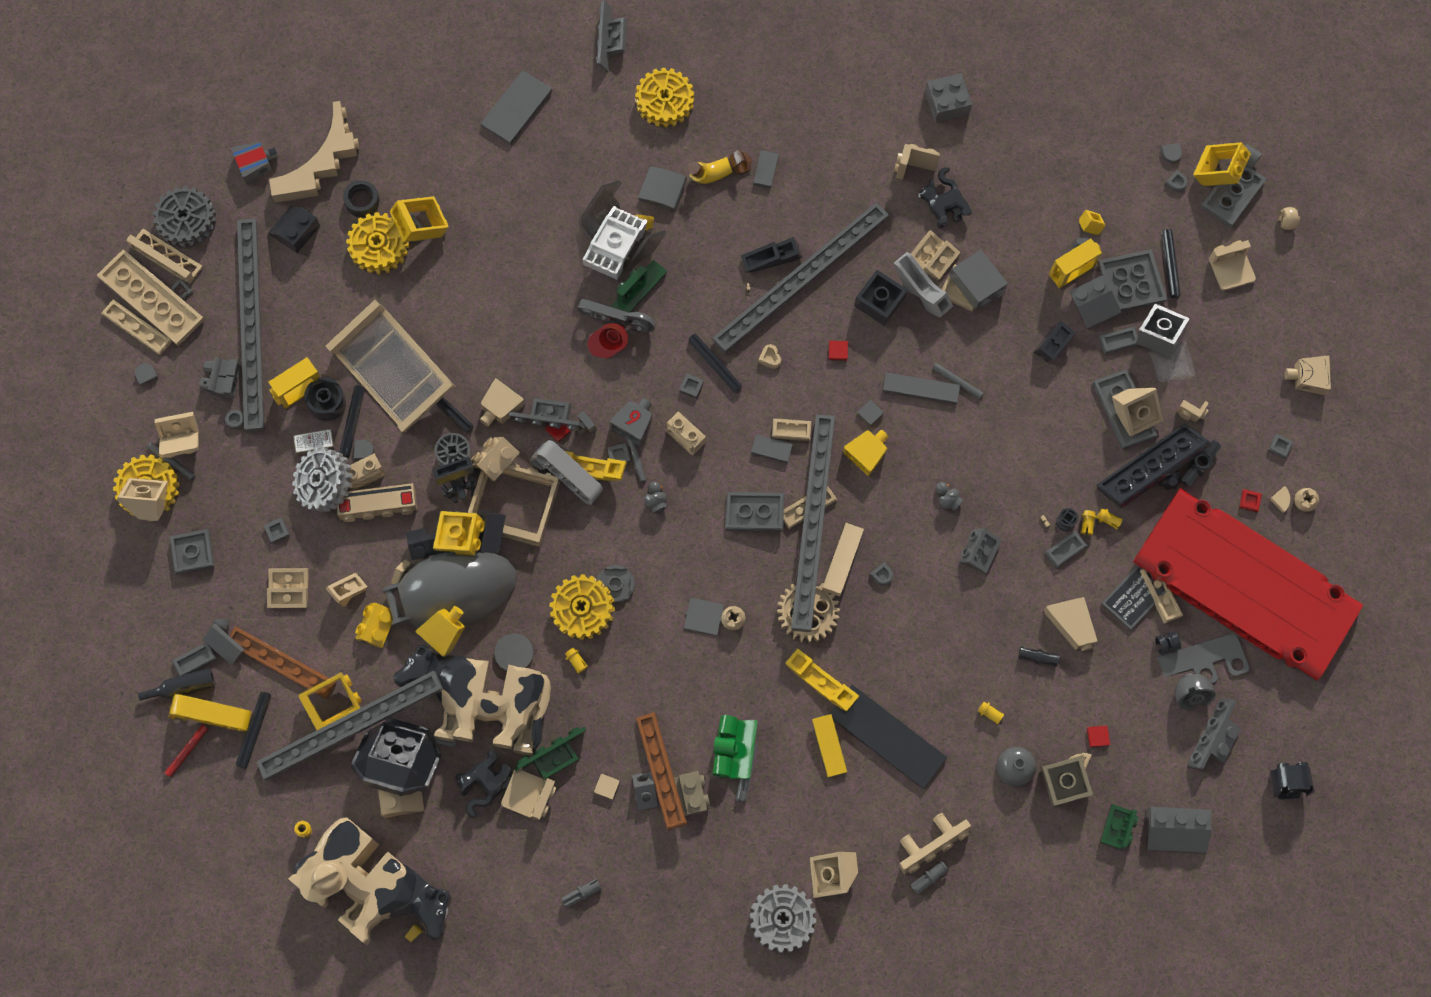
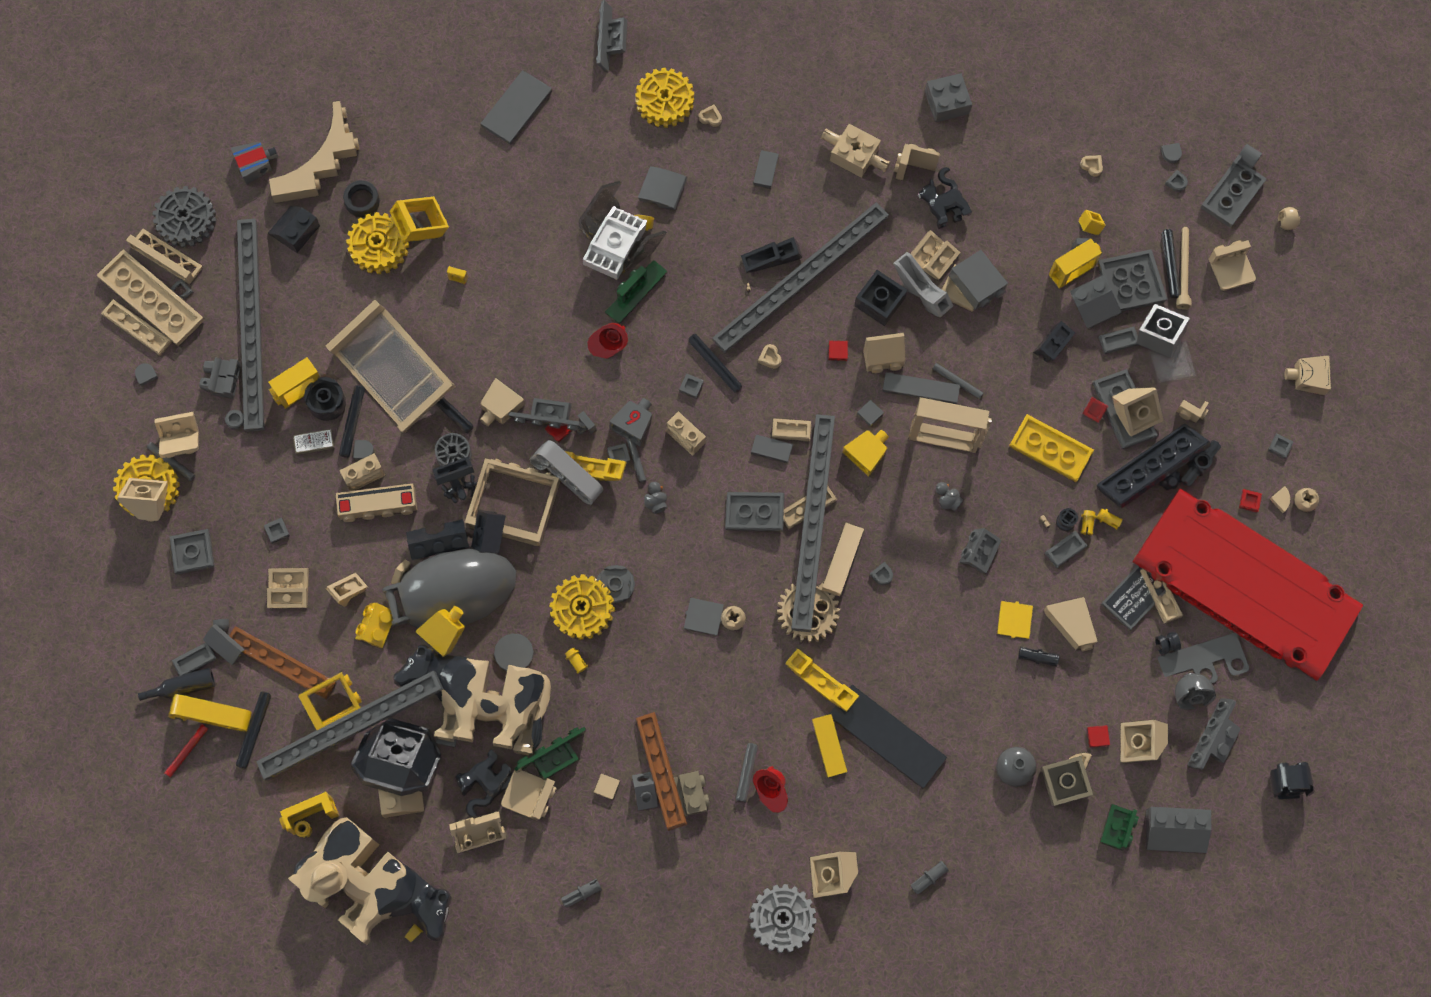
light grey piece [292,447,353,512] -> none
yellow plate [433,511,484,556] -> none
tan bracket [471,437,520,481] -> none
dark grey beam [577,299,656,333] -> none
piece [688,149,752,184] -> none
green panel [712,715,758,779] -> none
tan plate [900,813,971,875] -> none
yellow pin [978,702,1004,725] -> none
yellow window [1193,142,1251,186] -> none
none -> yellow panel [279,792,339,835]
none -> yellow tile [447,266,468,284]
none -> tan piece [449,811,506,853]
none -> tan tile [699,105,722,127]
none -> red piece [753,766,788,813]
none -> tan brick [821,124,890,178]
none -> tan slope [863,333,906,373]
none -> tan window [908,397,991,453]
none -> yellow piece [997,601,1033,639]
none -> yellow tile [1009,414,1094,482]
none -> tan tile [1080,155,1103,177]
none -> red tile [1082,397,1108,423]
none -> tan slope [1121,720,1168,763]
none -> tan piece [1176,227,1192,310]

